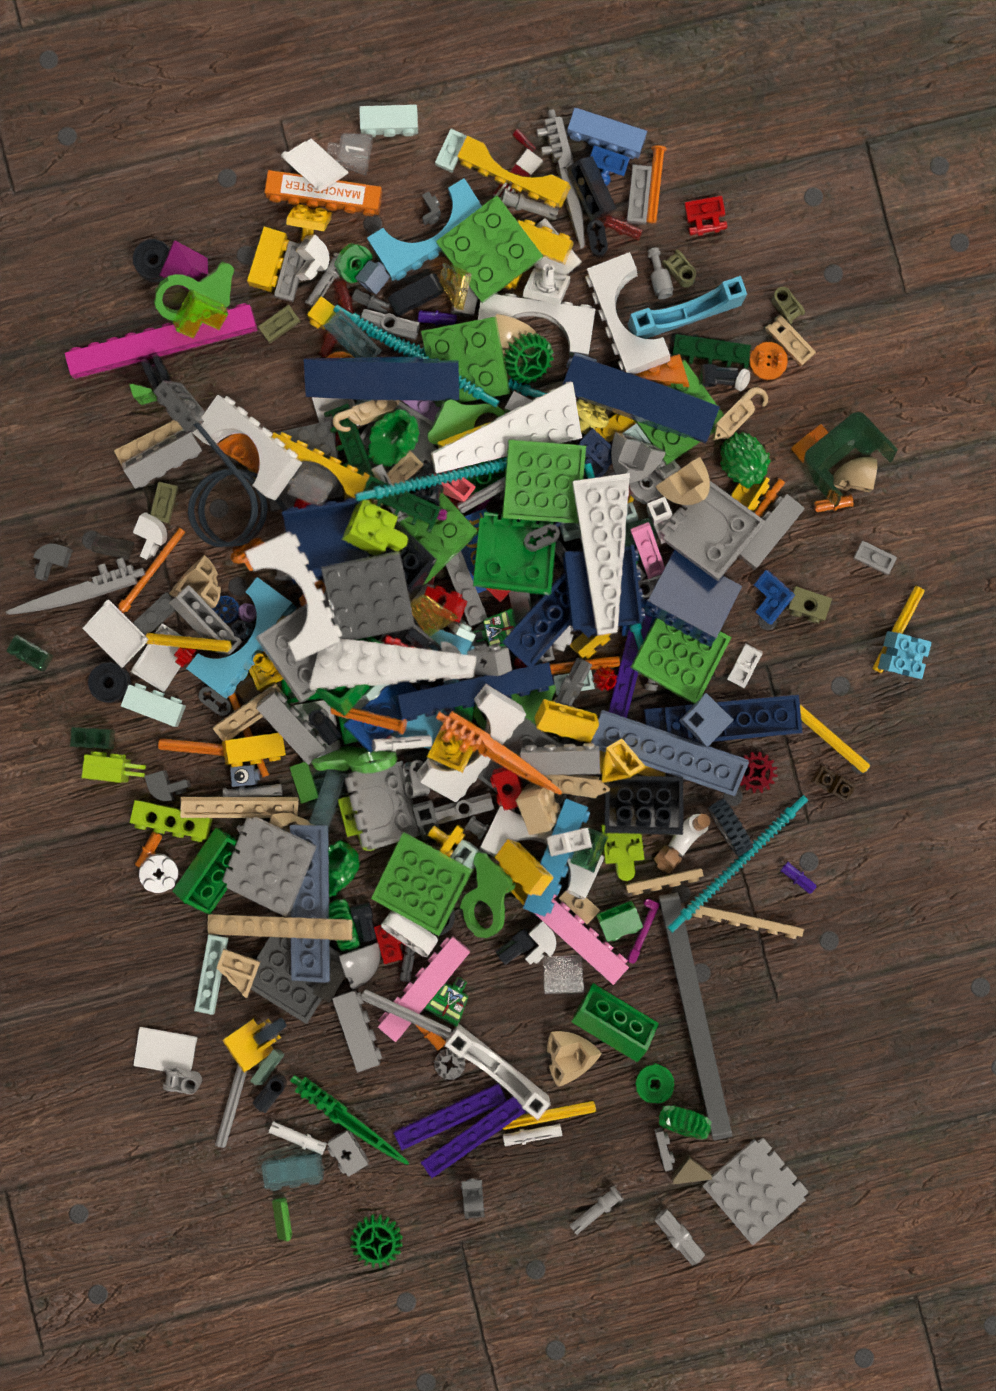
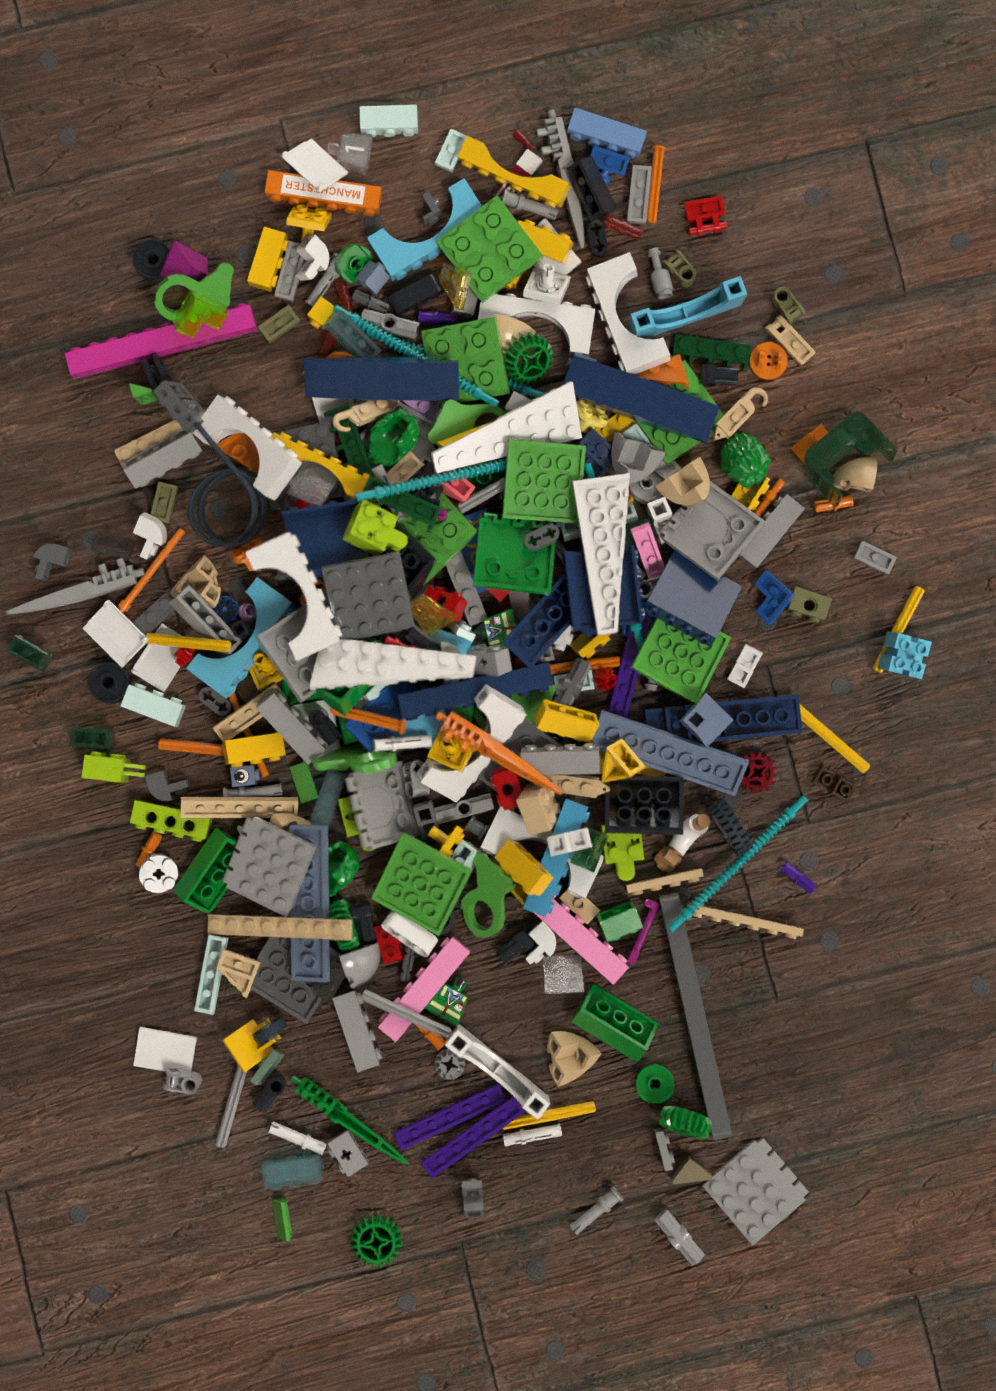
white piece [735,369,750,391] -> none

